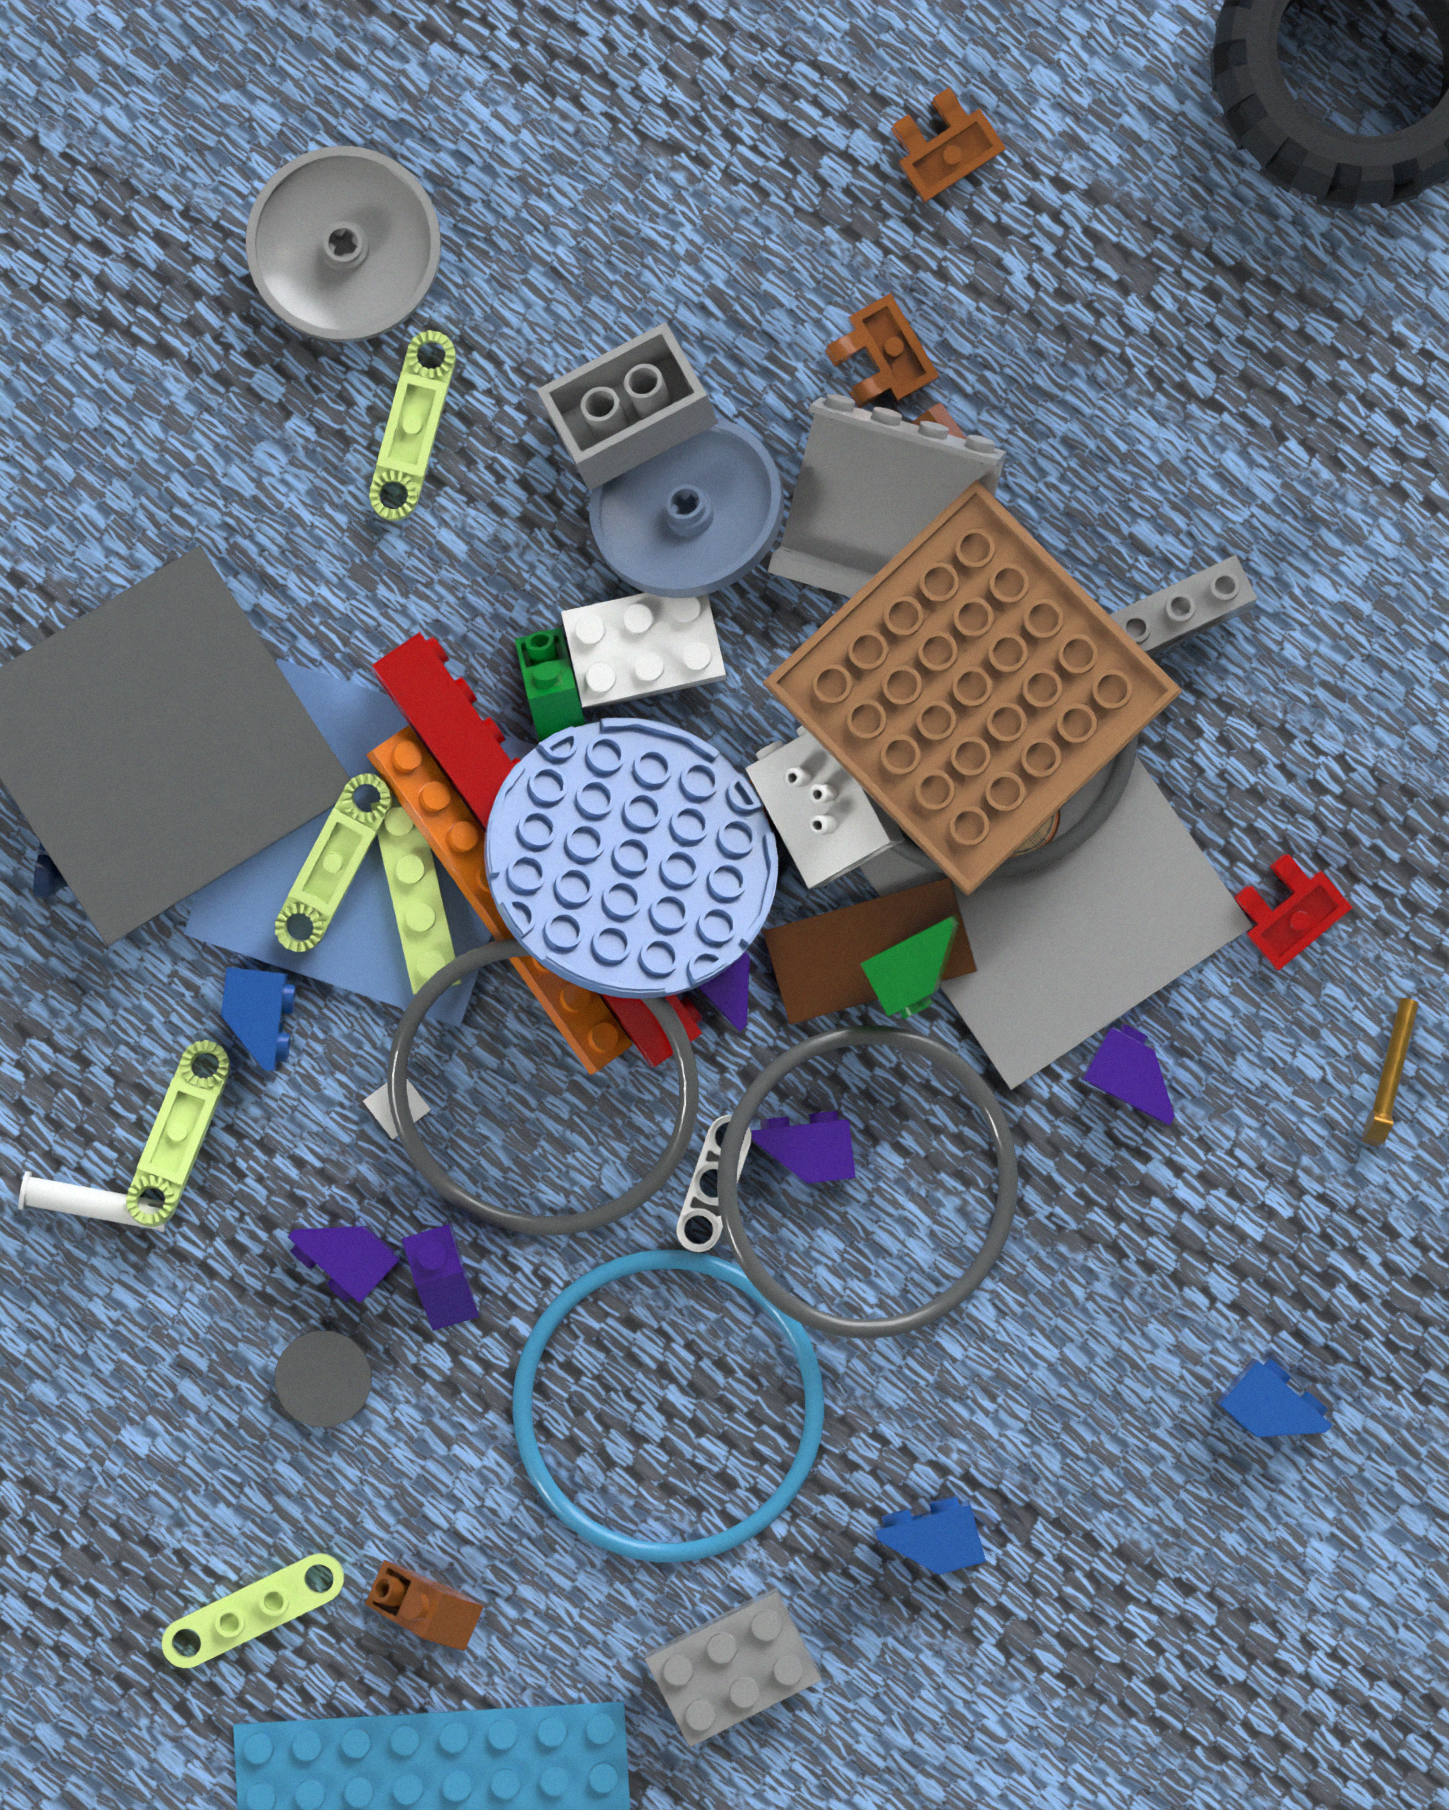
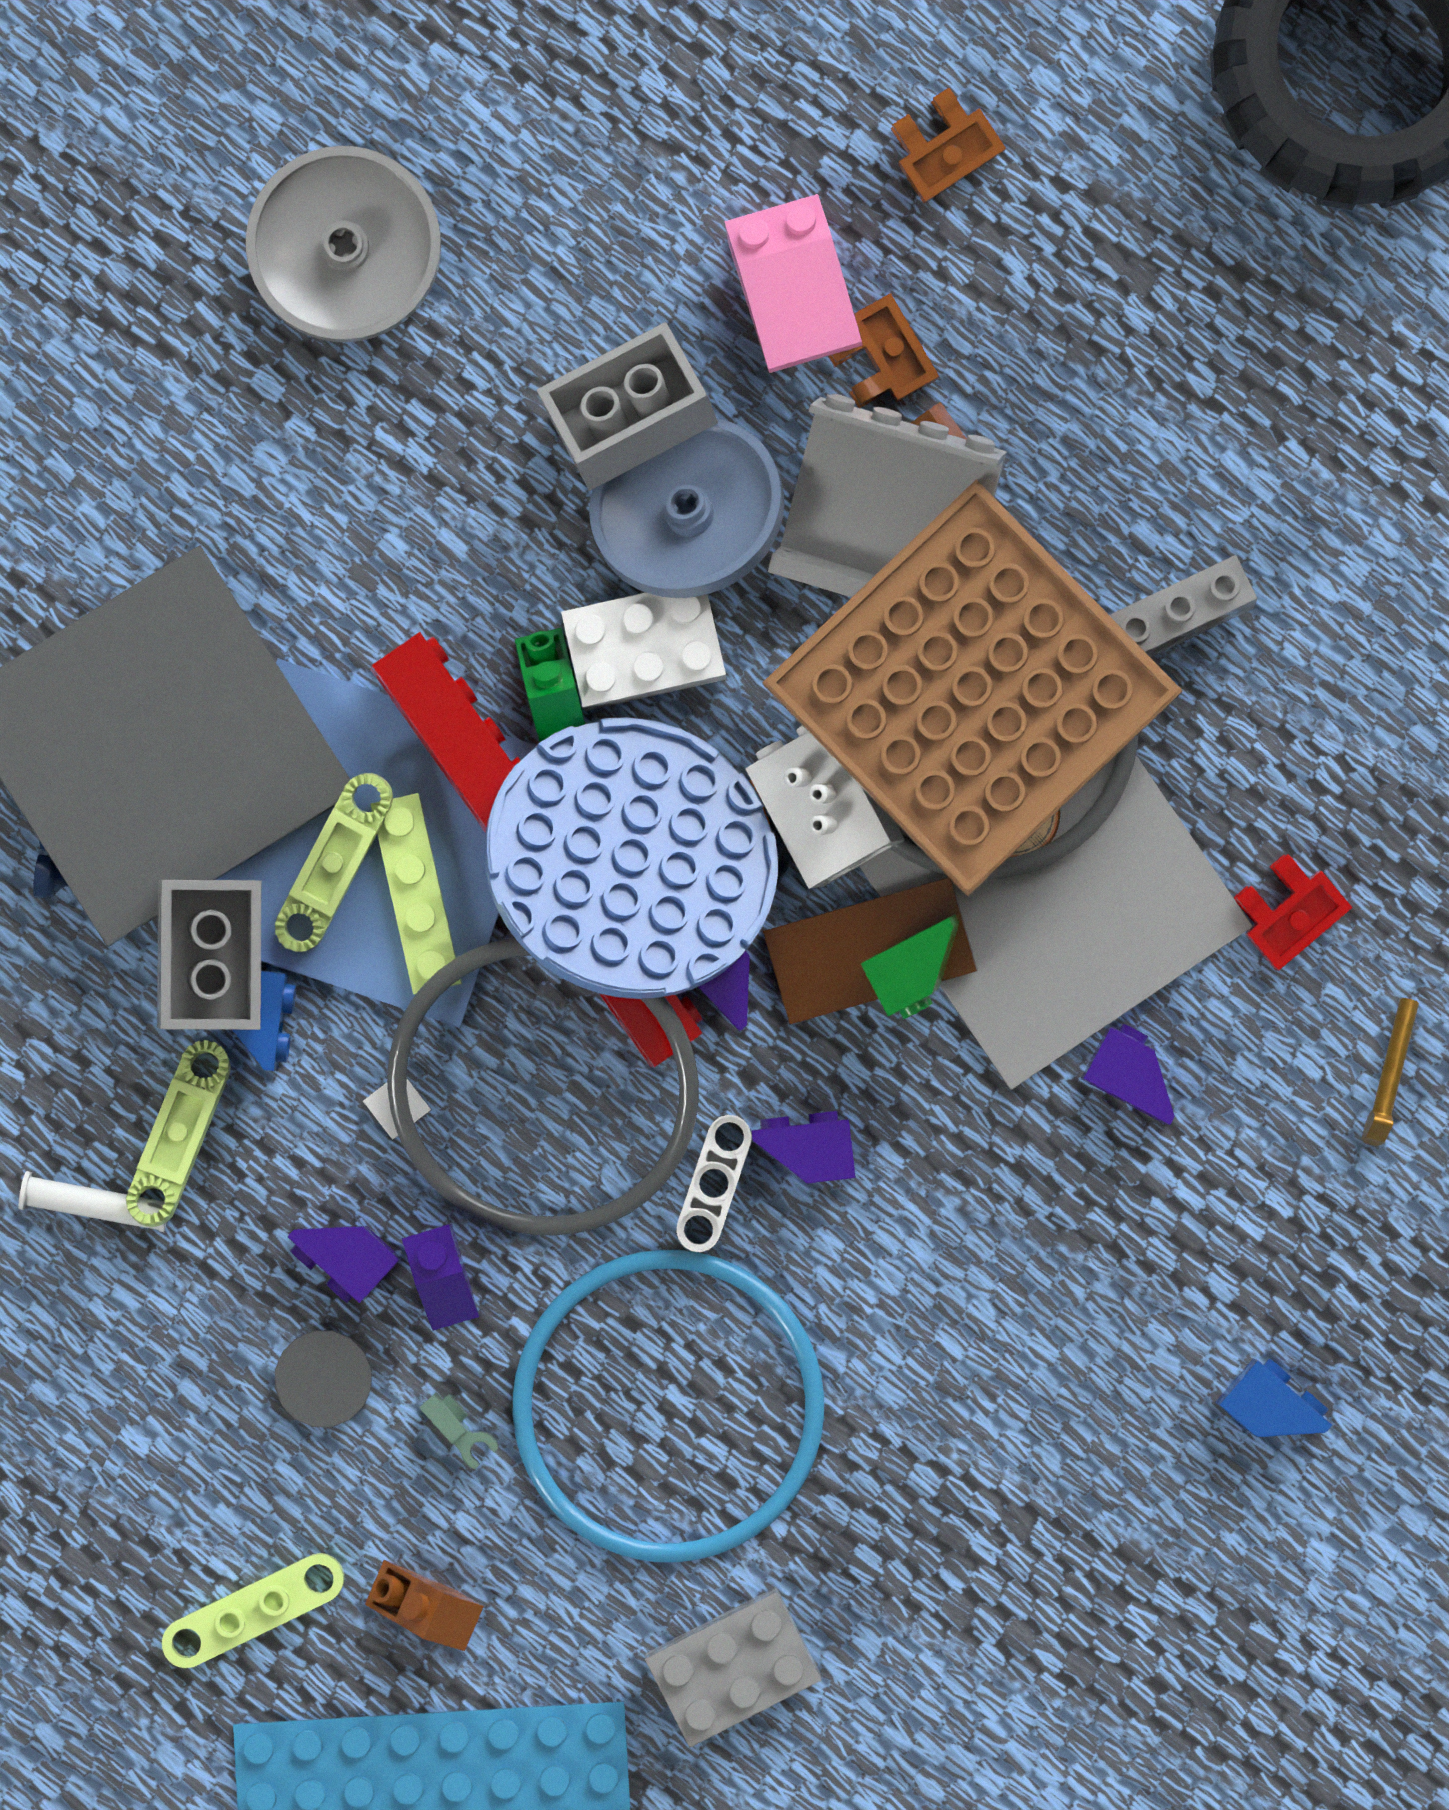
orange plate [366,725,633,1075] -> none
yellowish green plate [369,330,456,521] -> none
dark grey piece [717,1025,1018,1339] -> none
blue slope [874,1496,986,1575] -> none
none -> light grey brick [157,880,262,1030]
none -> sand green plate [419,1392,499,1469]
none -> bright pink slope [725,194,863,373]

